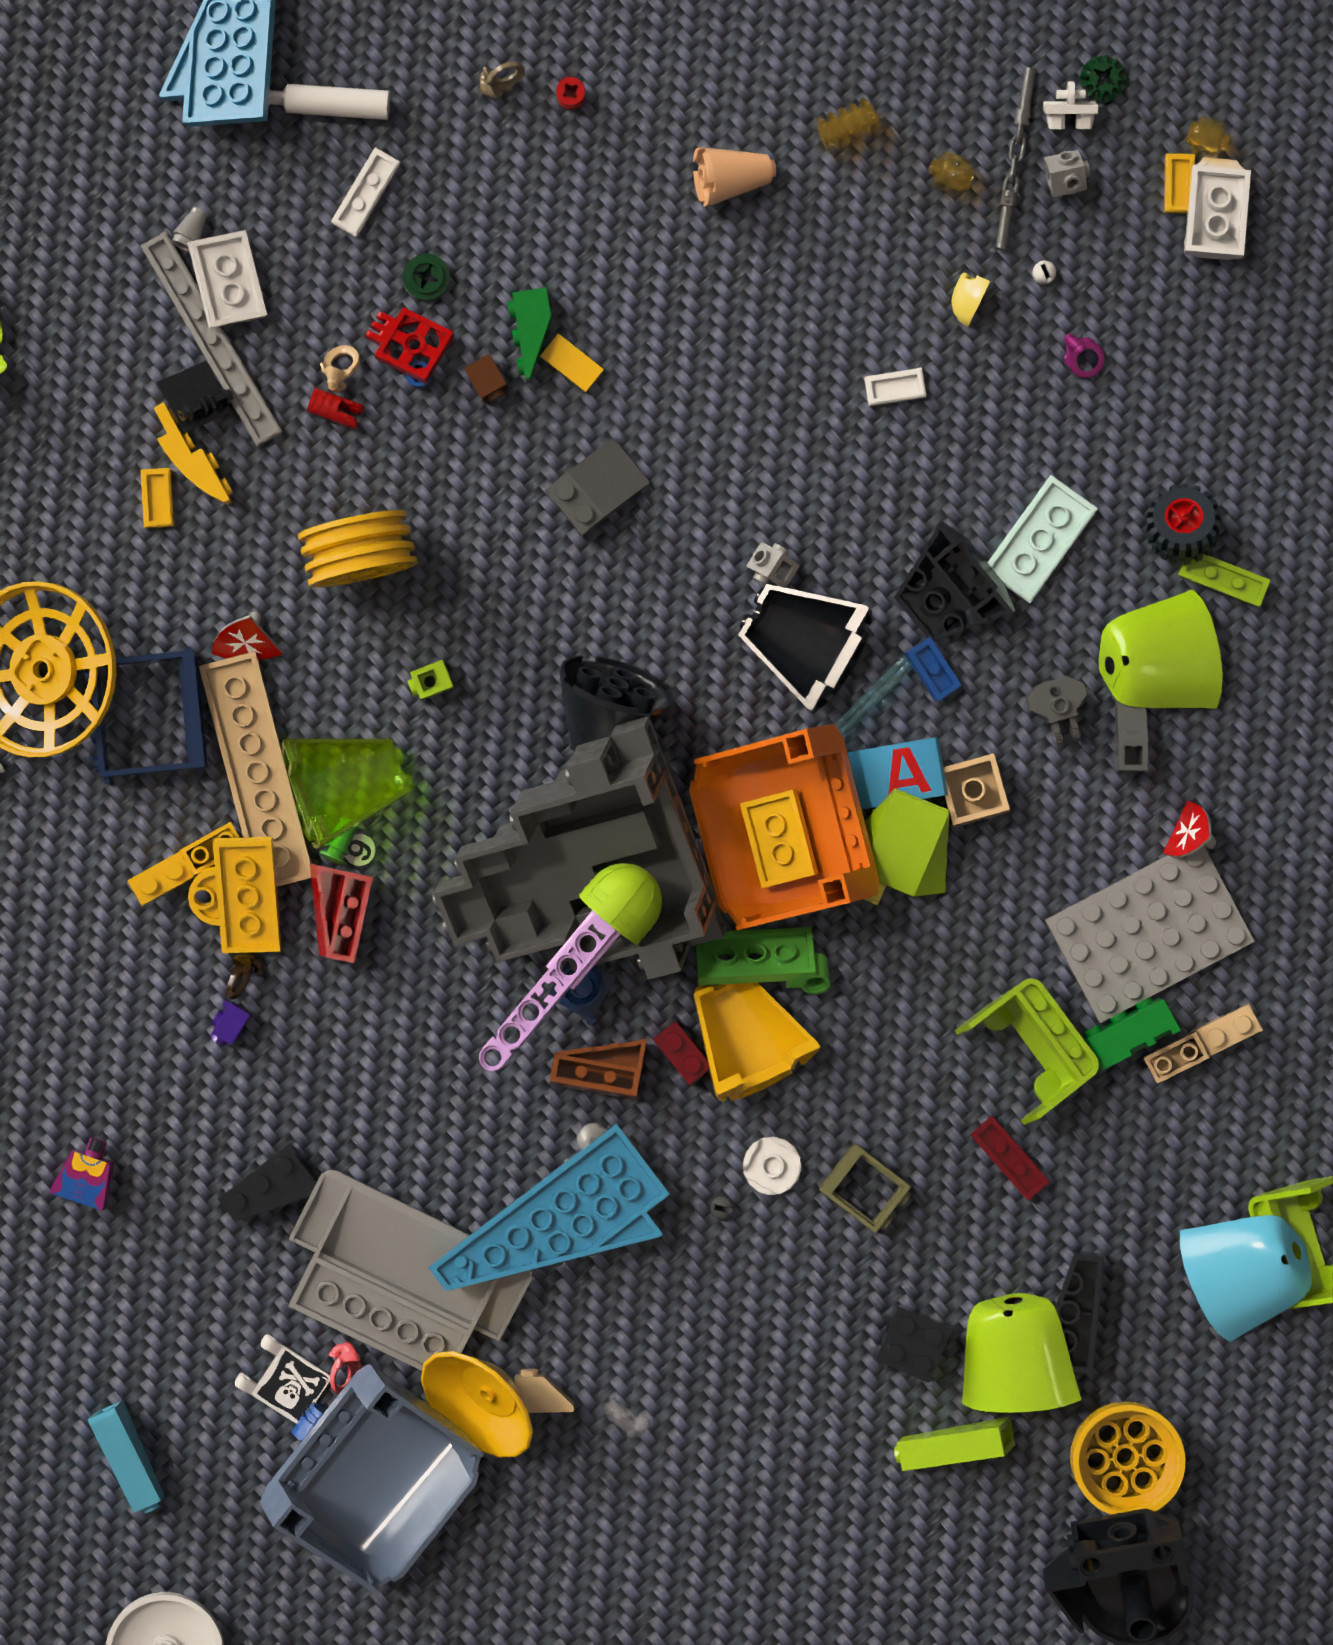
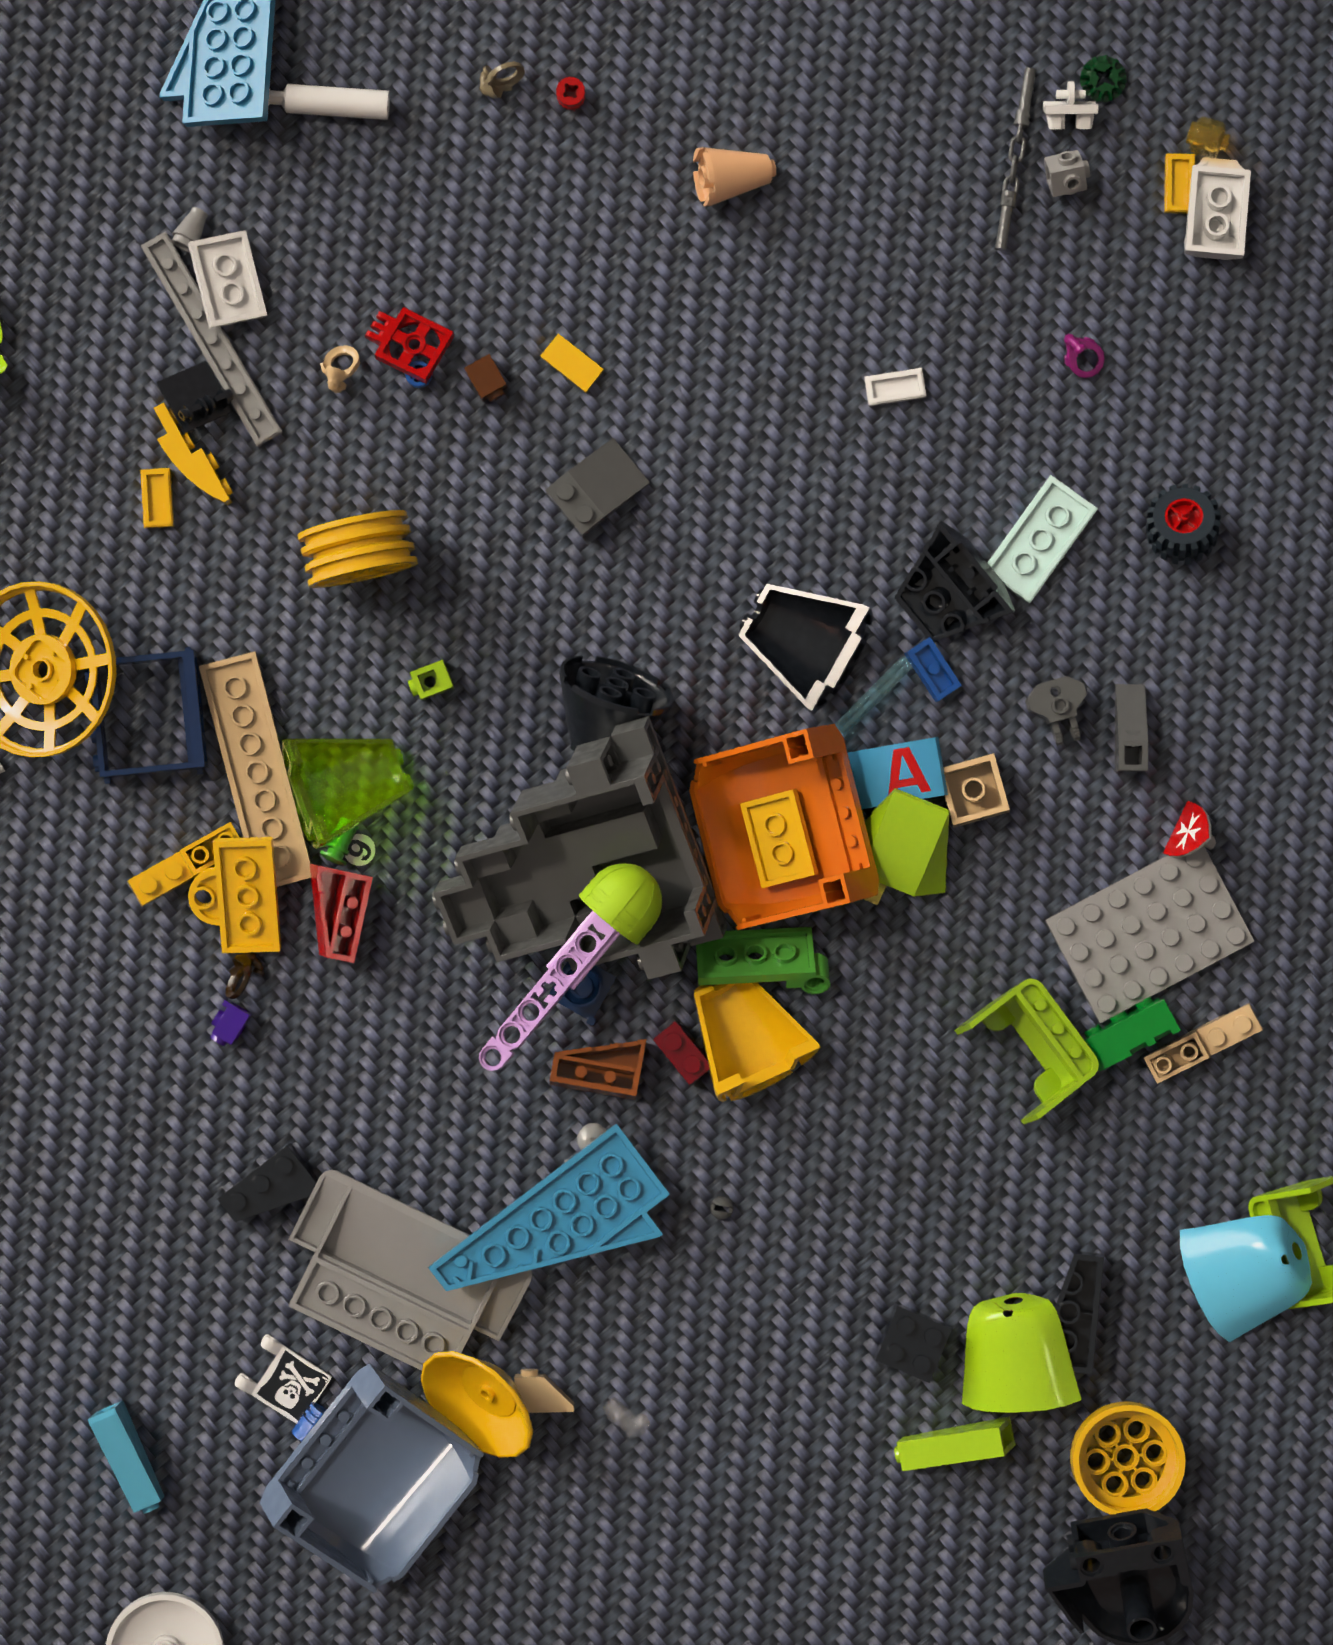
torso [49,1137,114,1211] -> none
red shield [211,612,283,660] -> none
red hinge [307,388,365,429] -> none
coral piece [328,1342,362,1394] -> none
white tile [331,147,401,238] -> none
dark green gear [403,254,450,301] -> none
green slope [508,287,552,383] -> none
white tile [743,1136,801,1195] -> none
light grey brick [746,542,800,588] -> none
clear yellow piece [817,98,882,153] -> none
olive window [819,1142,911,1233] -> none
clear yellow head [929,152,974,194] -> none
light yellow brick [951,273,990,328] -> none
dark red plate [969,1115,1050,1201] -> none
white hinge [1032,260,1056,285] -> none
lime piece [1099,589,1223,709] -> none
lime plate [1177,553,1270,608] -> none

